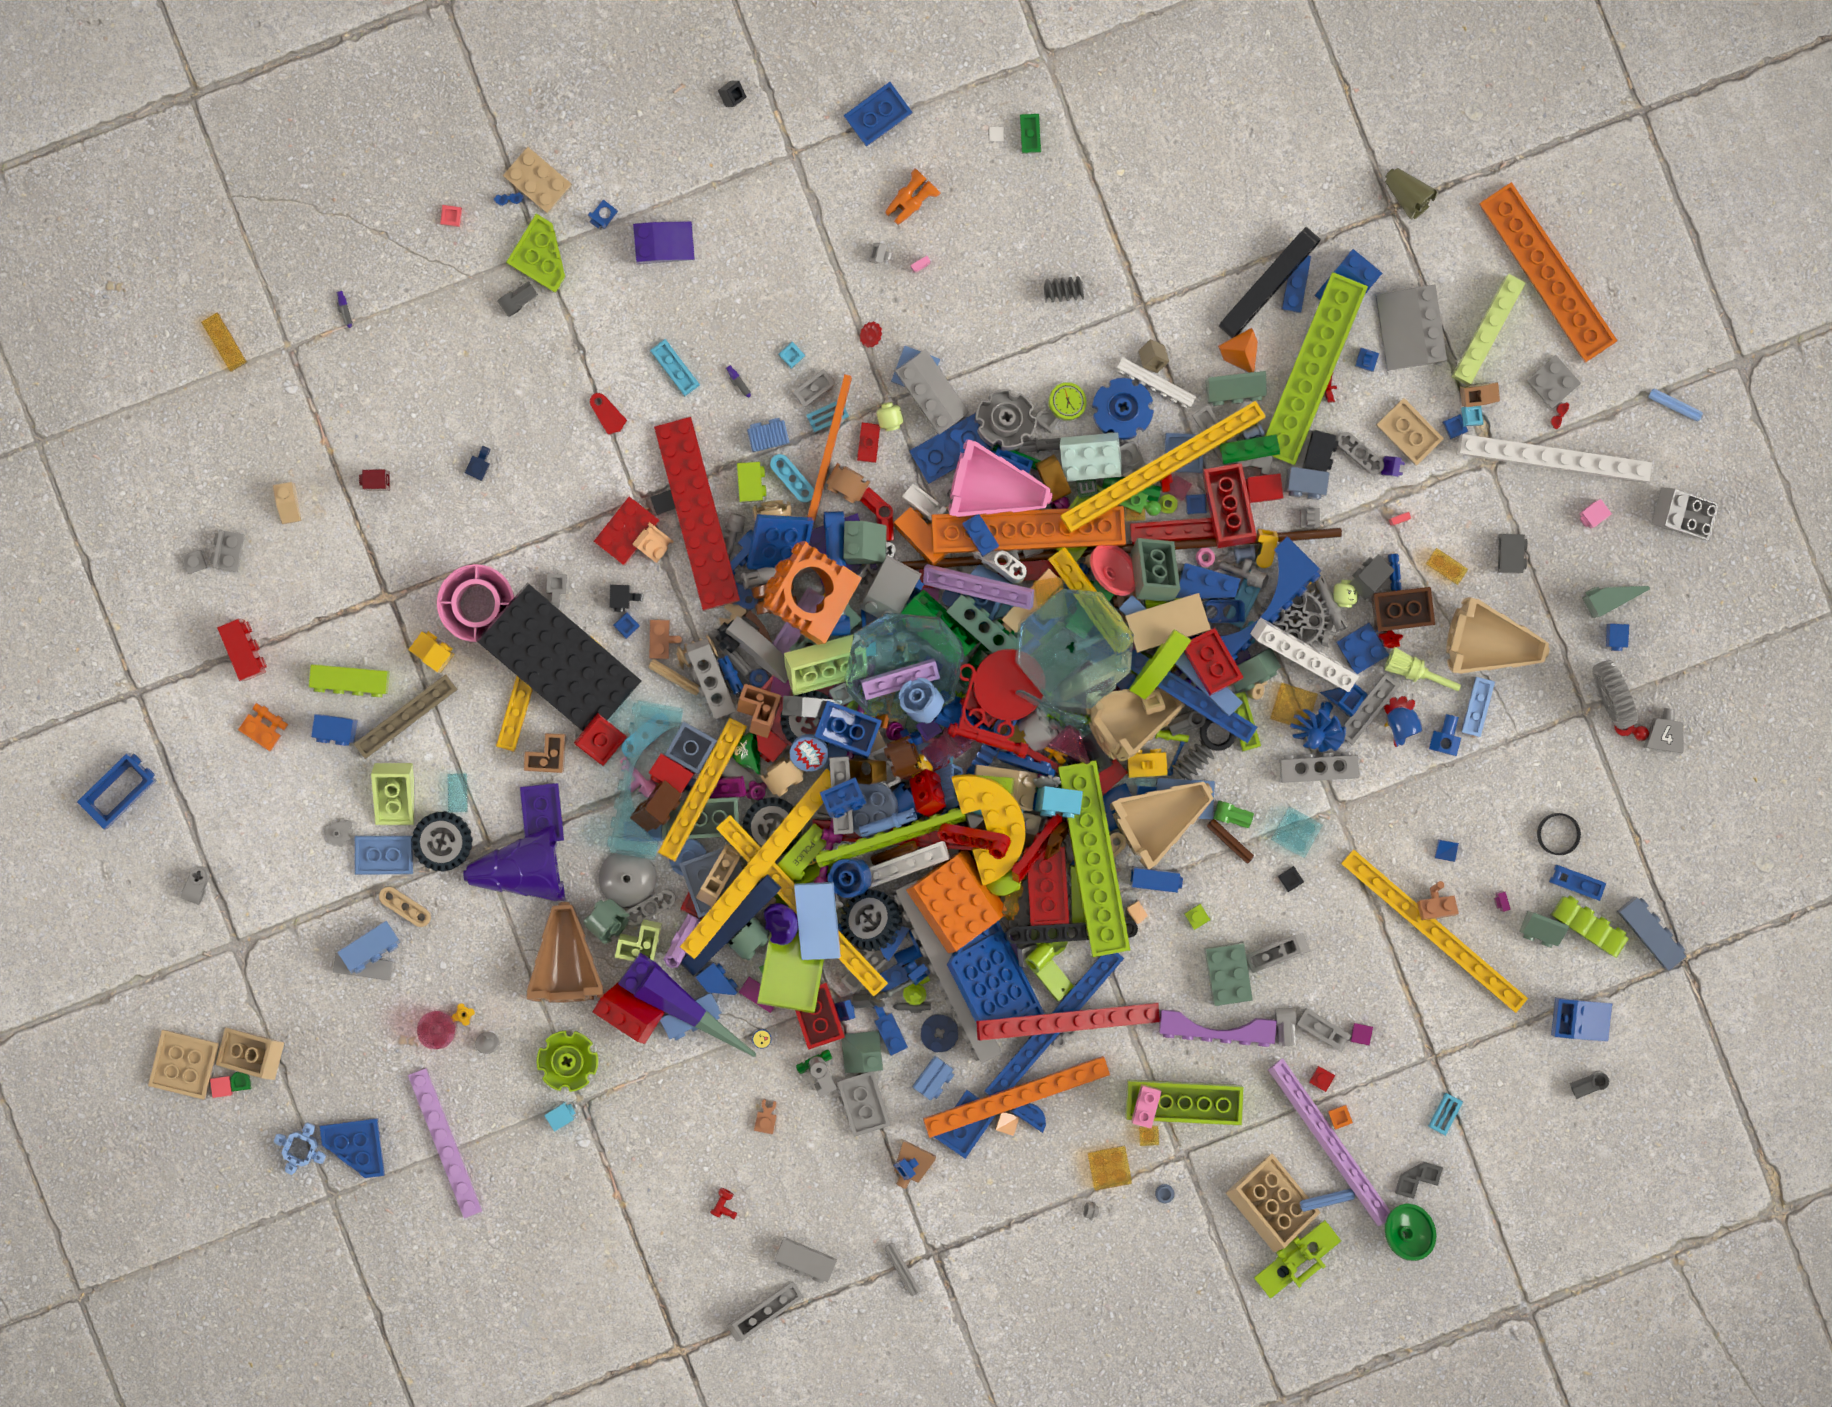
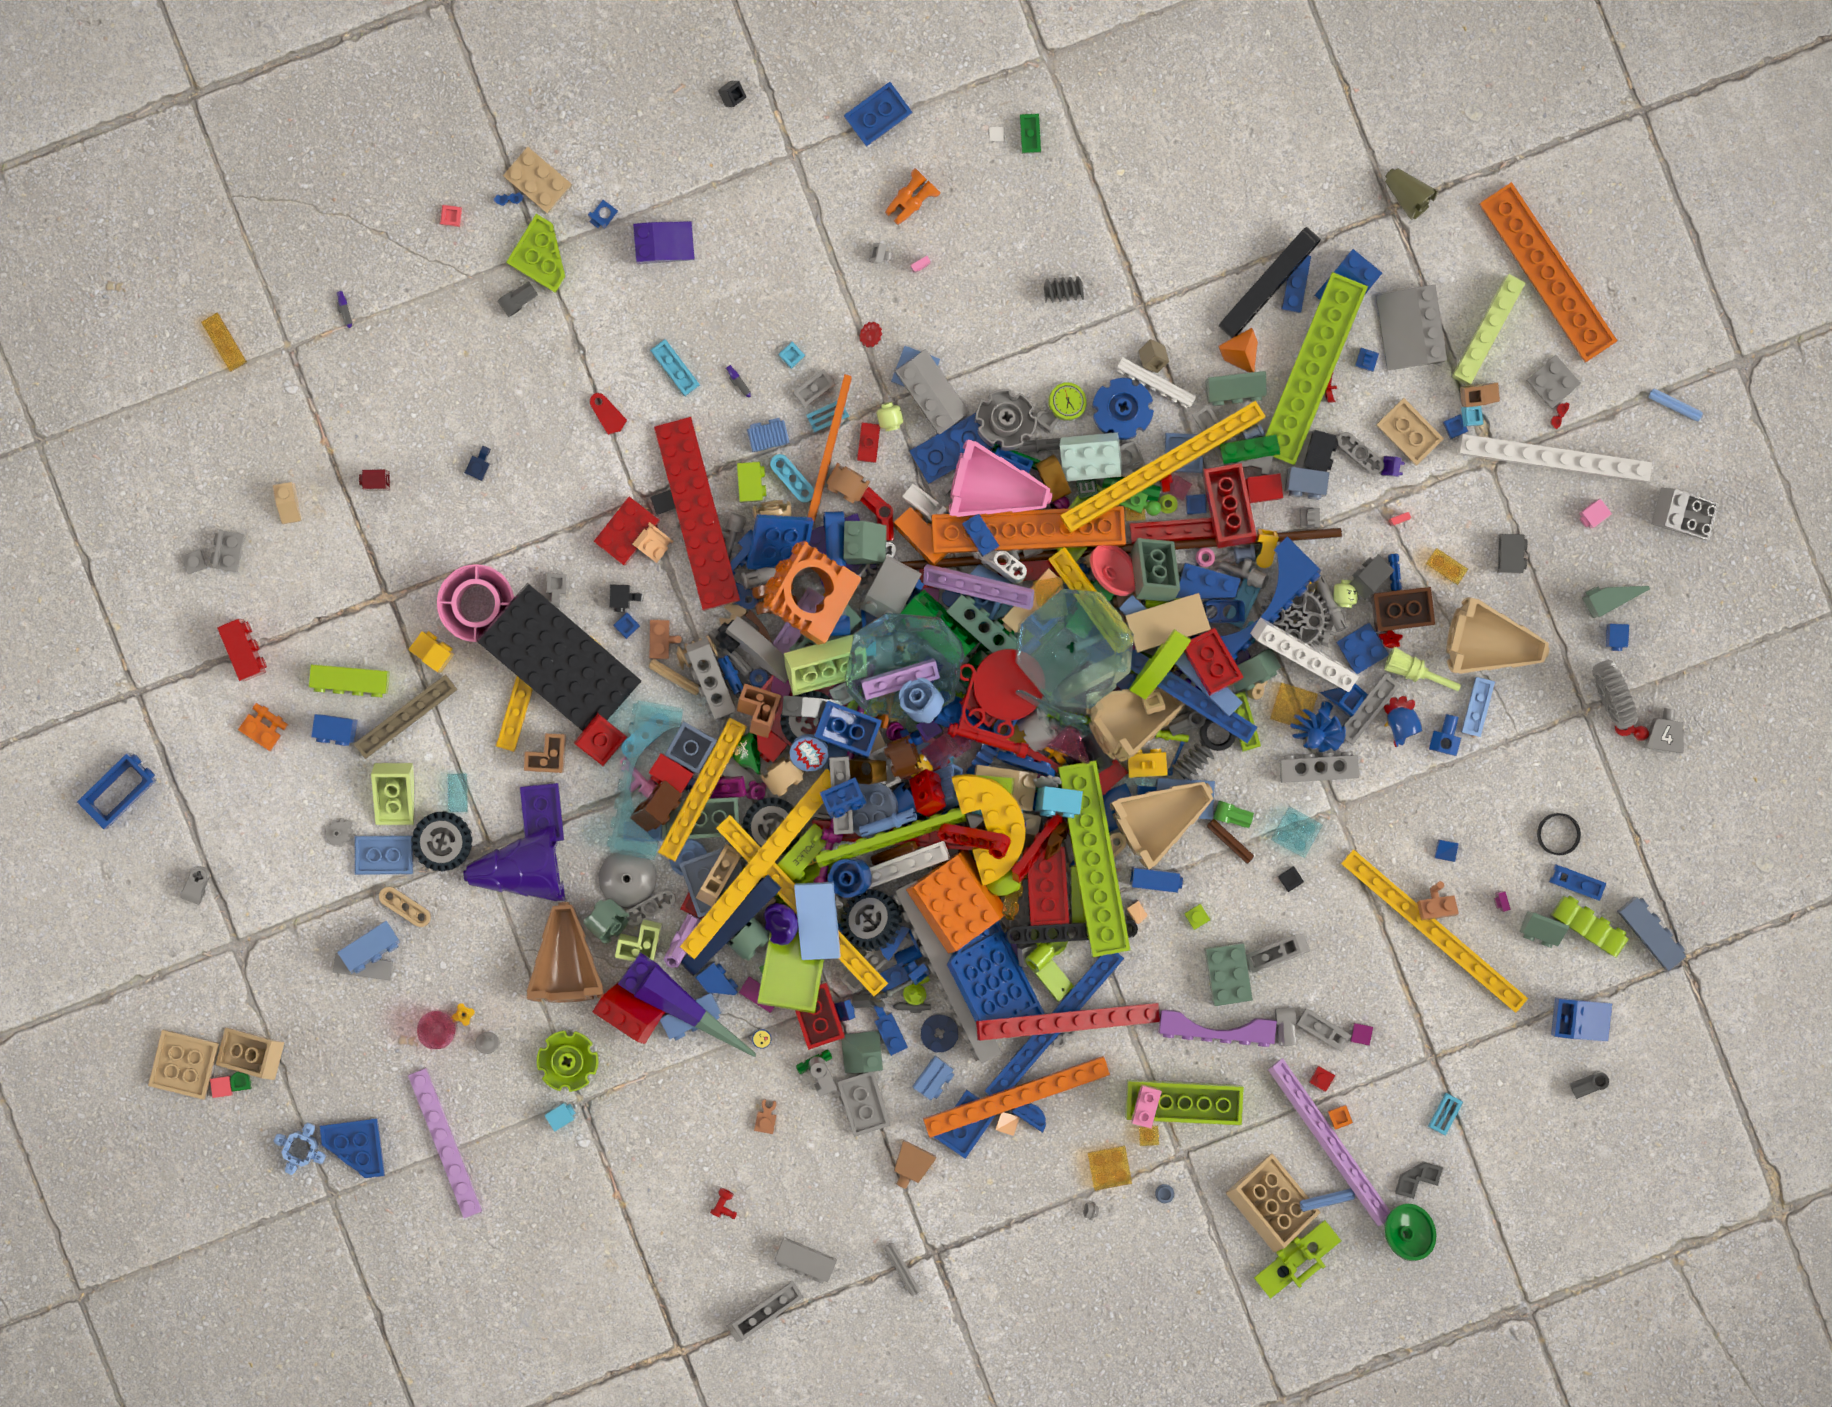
blue tile [894,1158,919,1180] -> none

